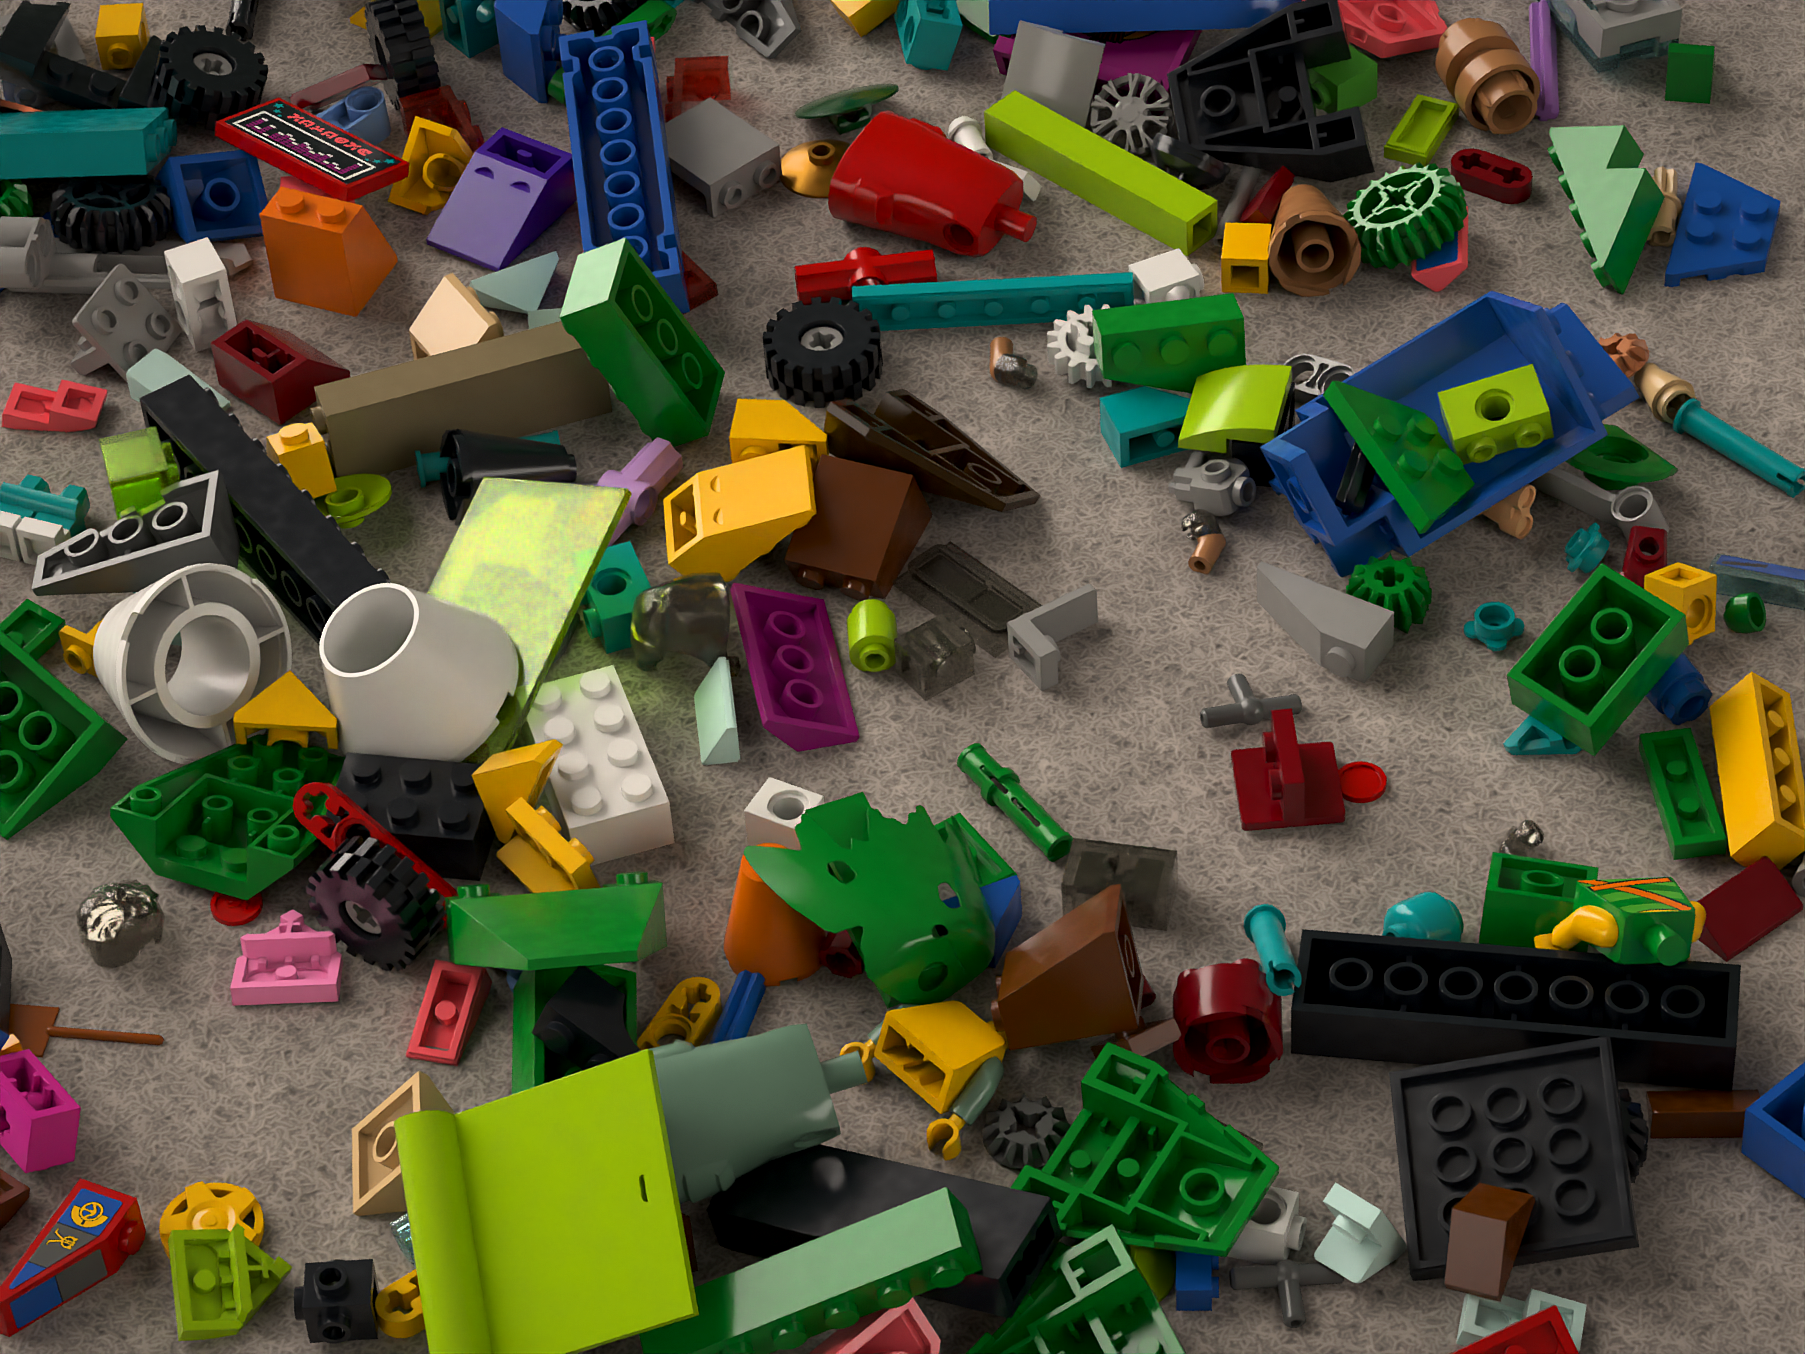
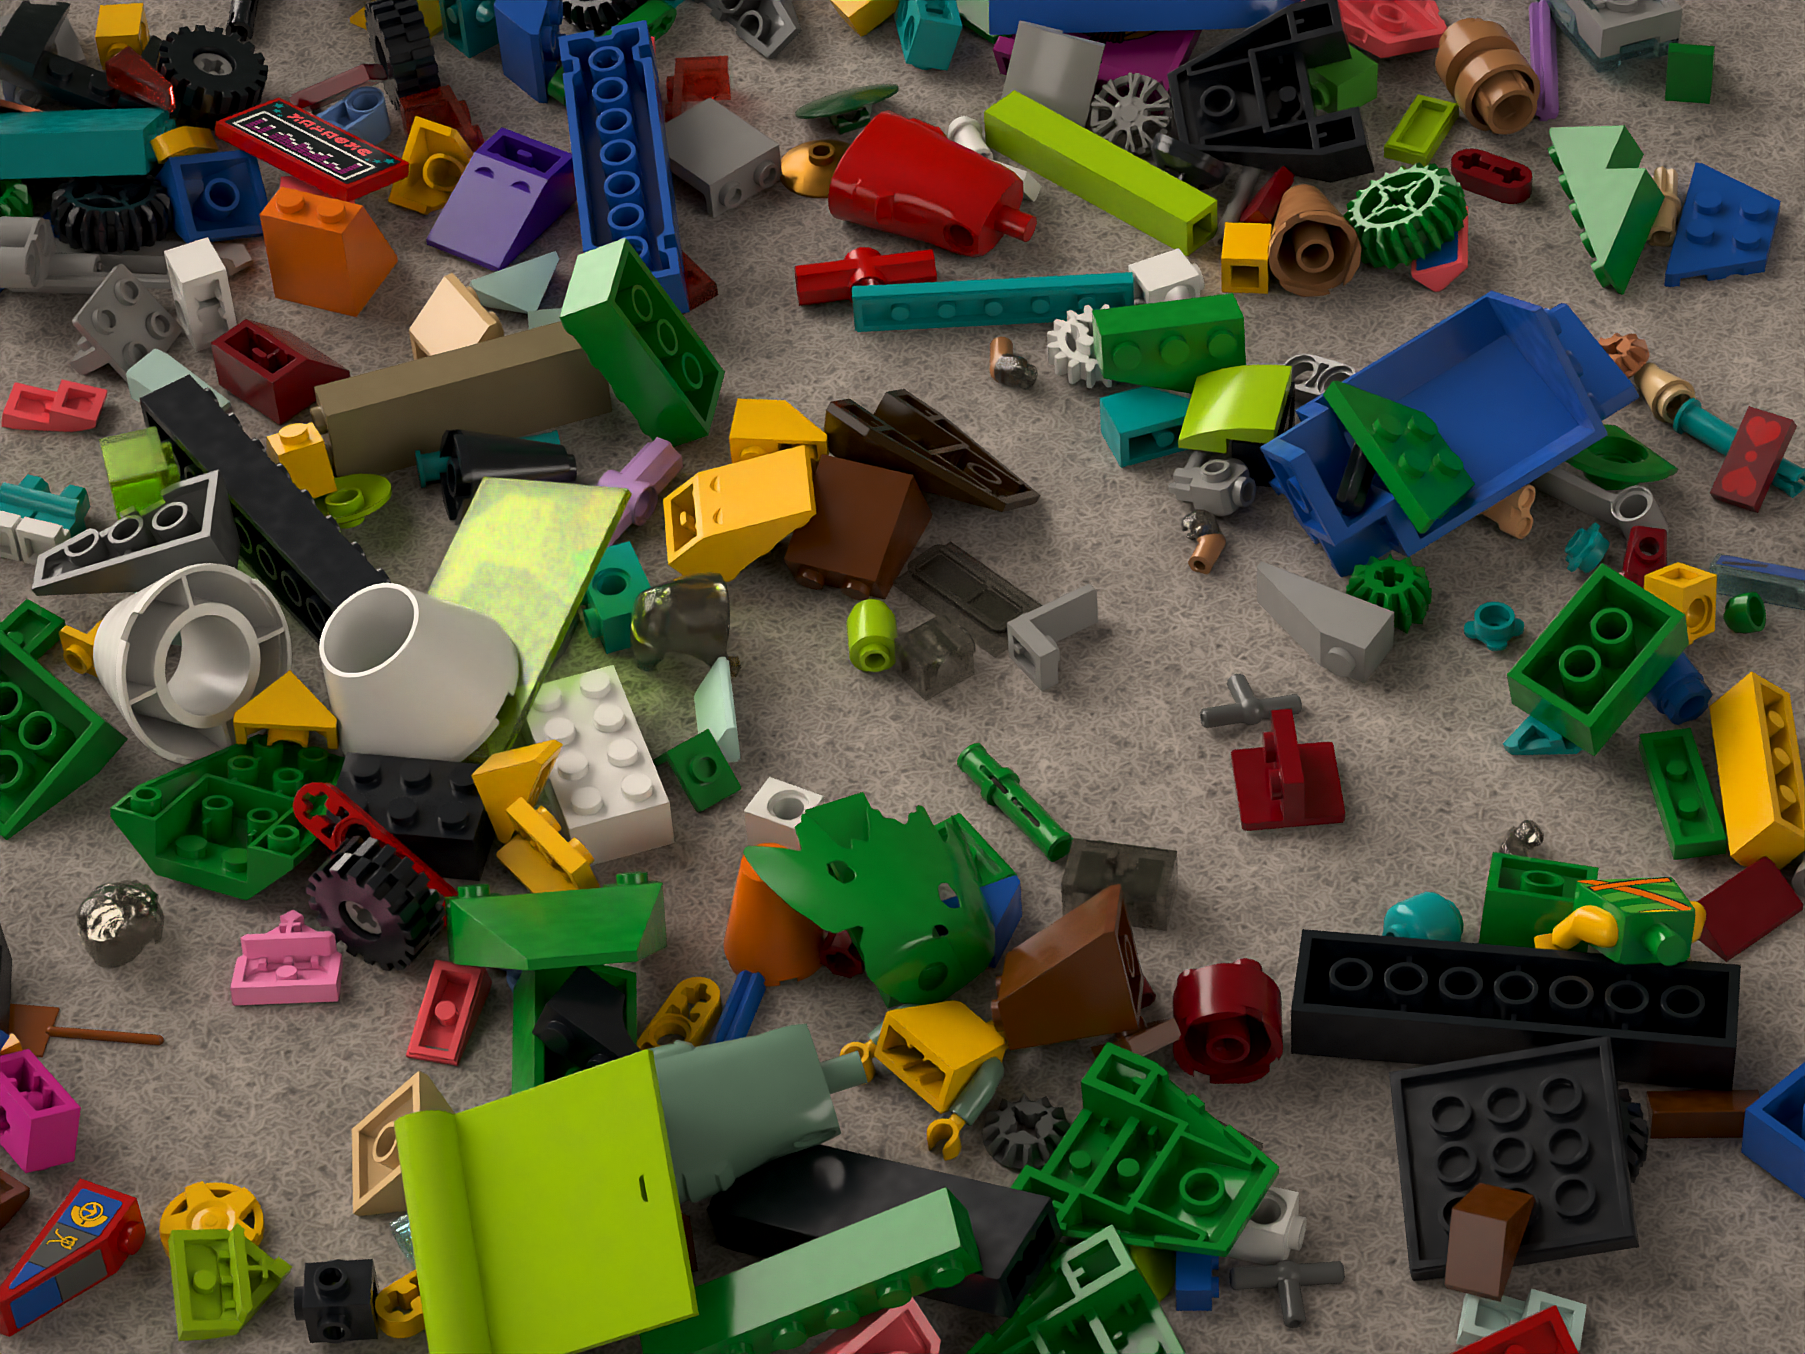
red piece [210,892,263,926] -> none
magenta slope [730,583,860,752] -> none
black bush [763,297,883,408] -> none
teal pin [1243,904,1302,996] -> none
light aqua slope [1314,1182,1407,1284] -> none
red piece [1338,761,1387,803] -> none
lime brick [1438,364,1554,465] -> none
none -> clear red piece [105,45,176,112]
none -> yellow beam [150,126,219,164]
none -> green bracket [653,729,741,813]
none -> dark red tile [1710,406,1797,513]

